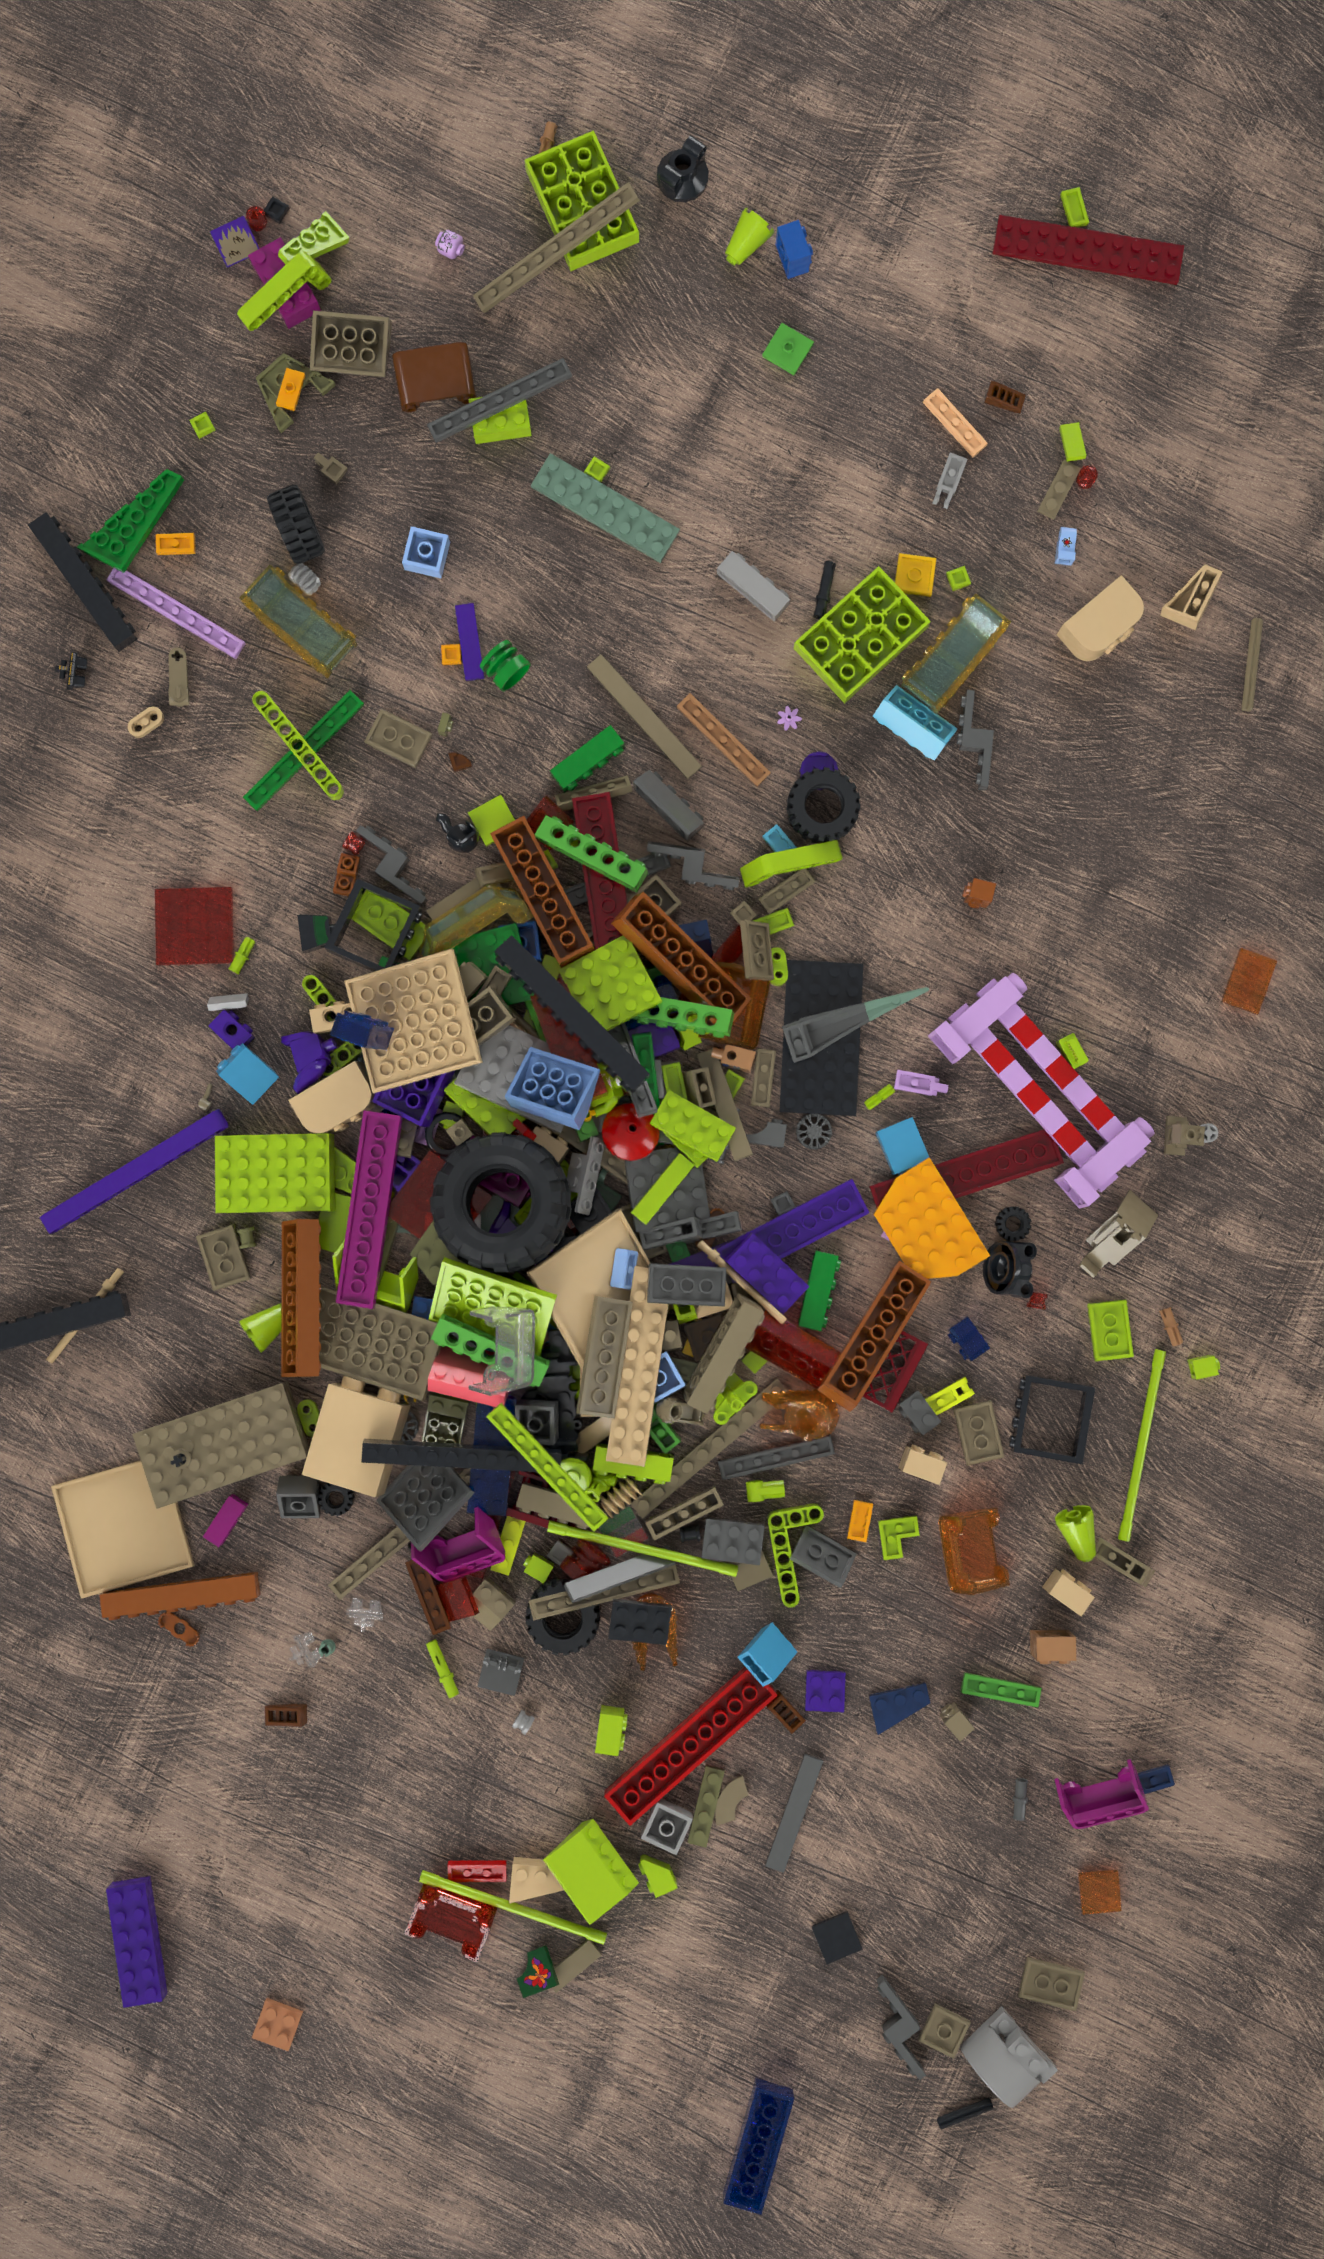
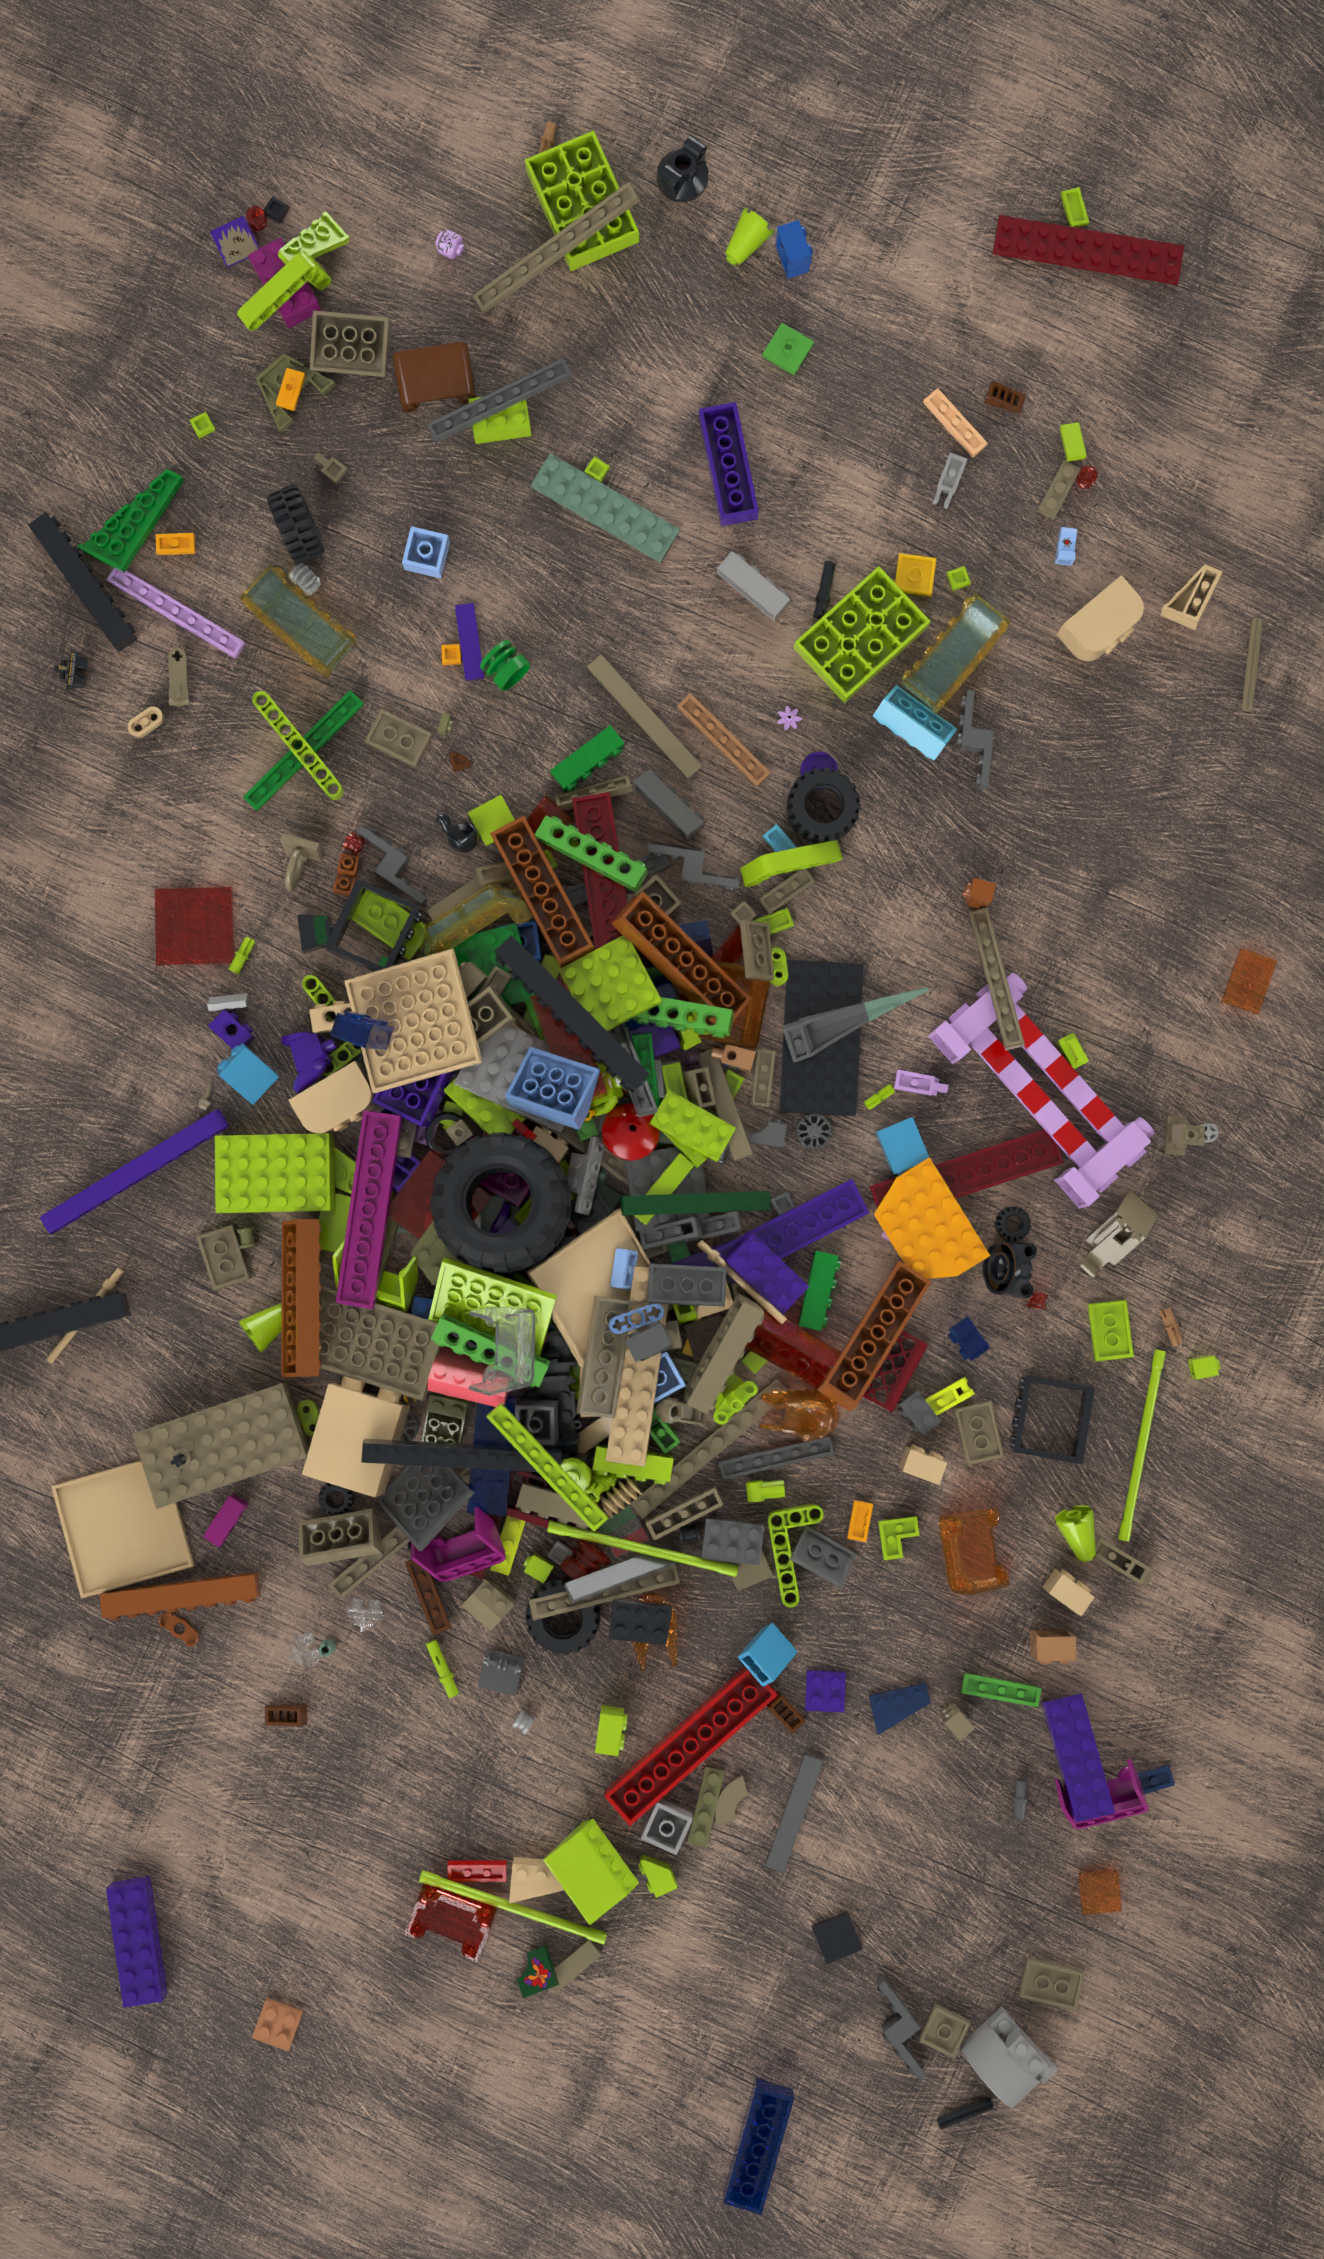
dark grey slope [276,1475,320,1518] -> none
clear red tile [436,1576,479,1622] -> none
none -> dark tan tile [280,833,324,891]
none -> dark tan slope [299,1509,382,1566]
none -> medium blue beam [608,1304,664,1334]
none -> dark green tile [621,1191,771,1216]
none -> dark grey brick [625,1322,674,1363]
none -> plate [681,1046,699,1066]
none -> dark purple brick [698,402,759,527]
none -> dark tan tile [969,907,1025,1051]
none -> dark purple brick [1041,1693,1115,1823]

